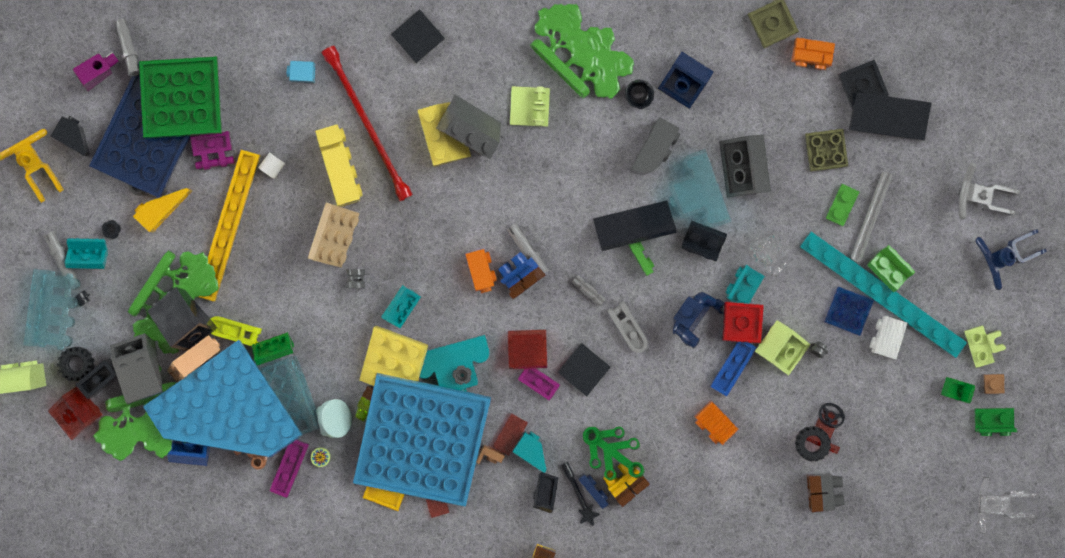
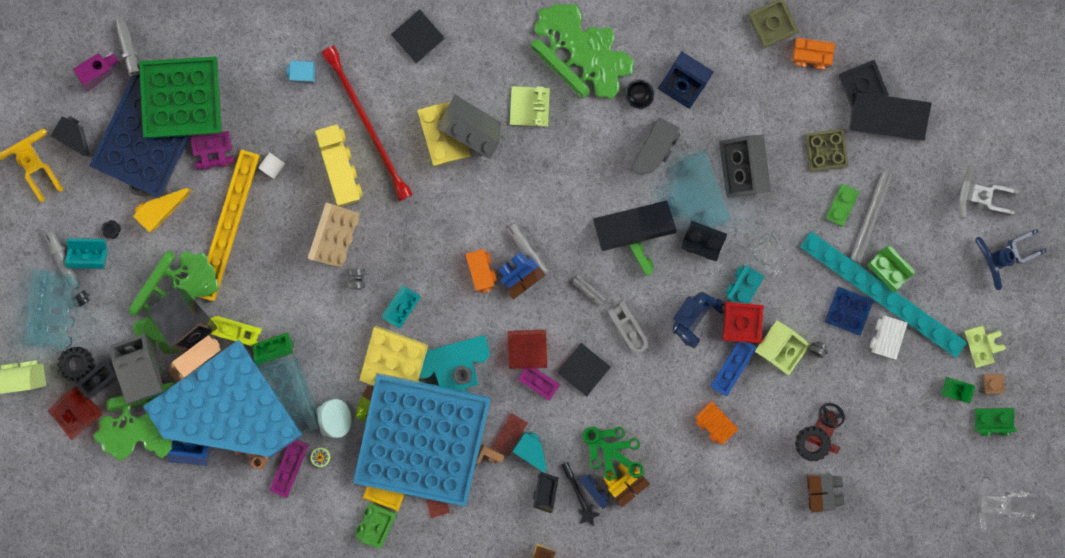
none -> bright green bracket [355,502,397,549]

